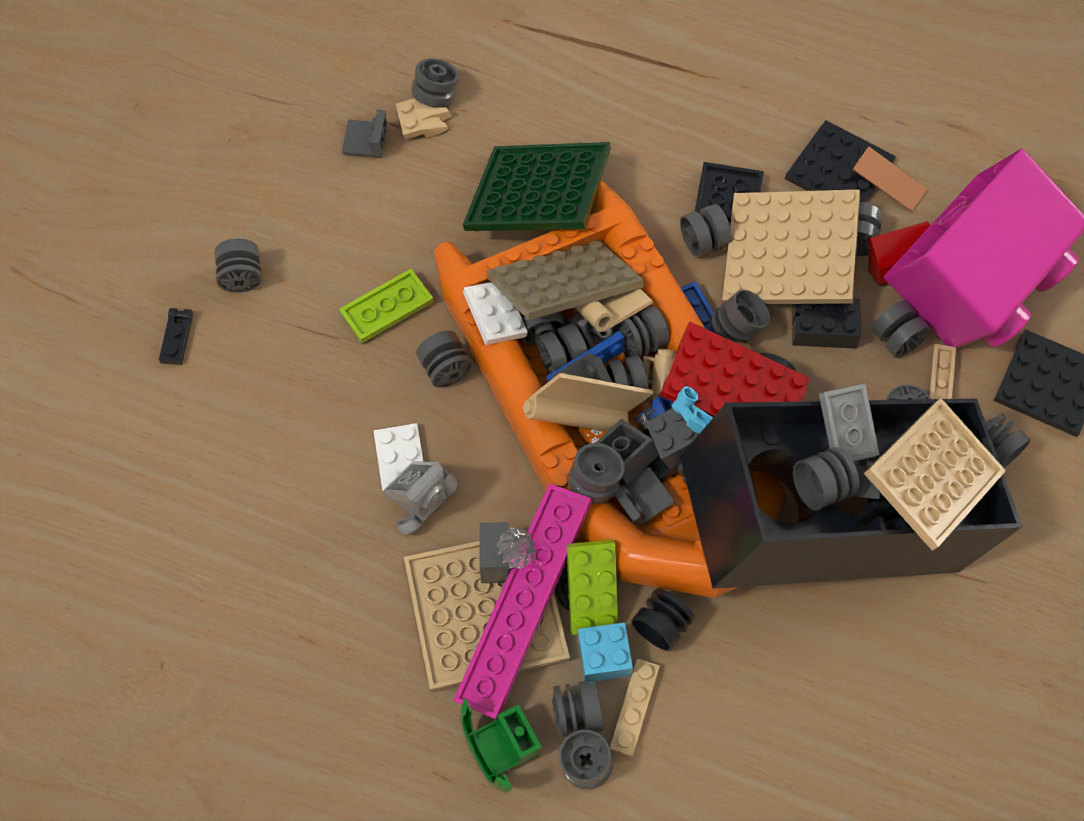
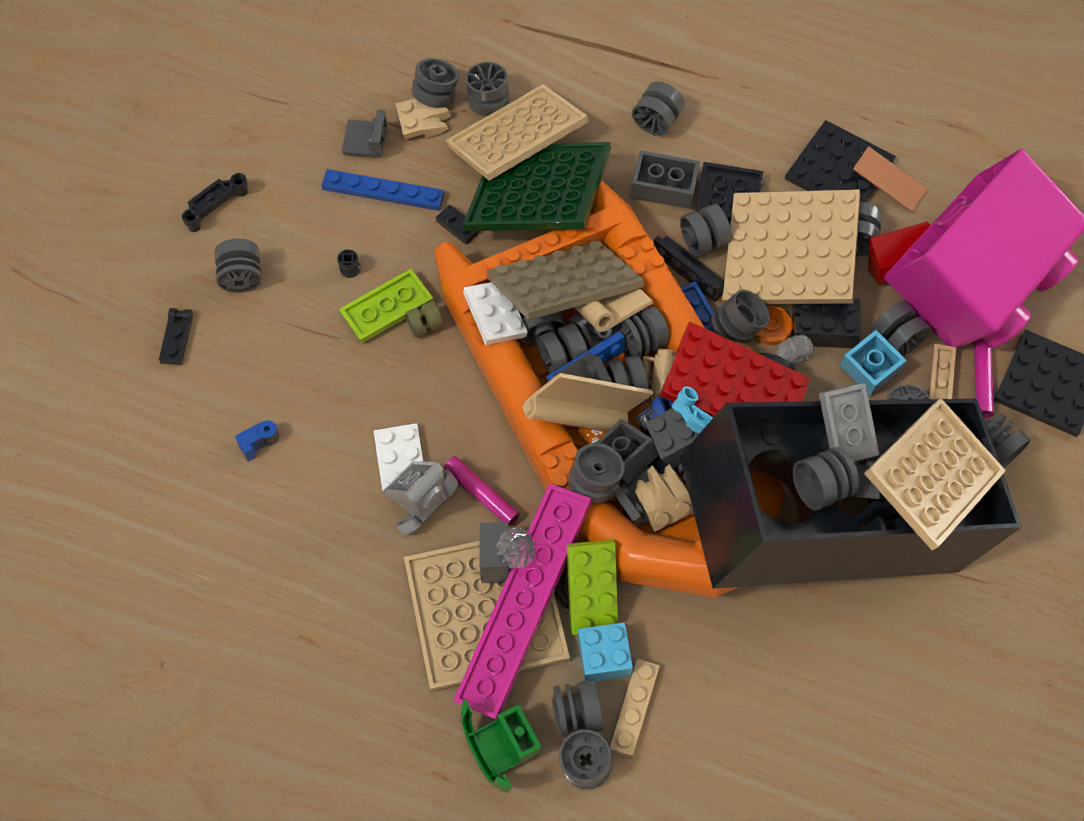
dark grey wheel [416,331,473,388] -> none
black wheel [631,588,695,652] -> none
none -> black plate [182,173,248,232]
none -> blue leg [235,421,279,461]
none -> blue plate [321,169,445,211]
none -> black wheel [337,249,360,278]
none -> olive wheel [405,301,443,338]
none -> black plate [436,205,480,245]
none -> dark pink piece [444,456,520,527]
none -> tan plate [446,84,589,180]
none -> dark grey wheel [466,62,509,116]
none -> dark grey brick [631,150,700,208]
none -> dark grey wheel [632,81,685,136]
none -> tan plate [635,464,694,532]
none -> black fence [653,236,724,302]
none -> orange tile [753,305,793,345]
none -> clear gear [776,334,814,367]
none -> medium azure brick [840,330,907,396]
none -> dark pink piece [973,338,994,418]

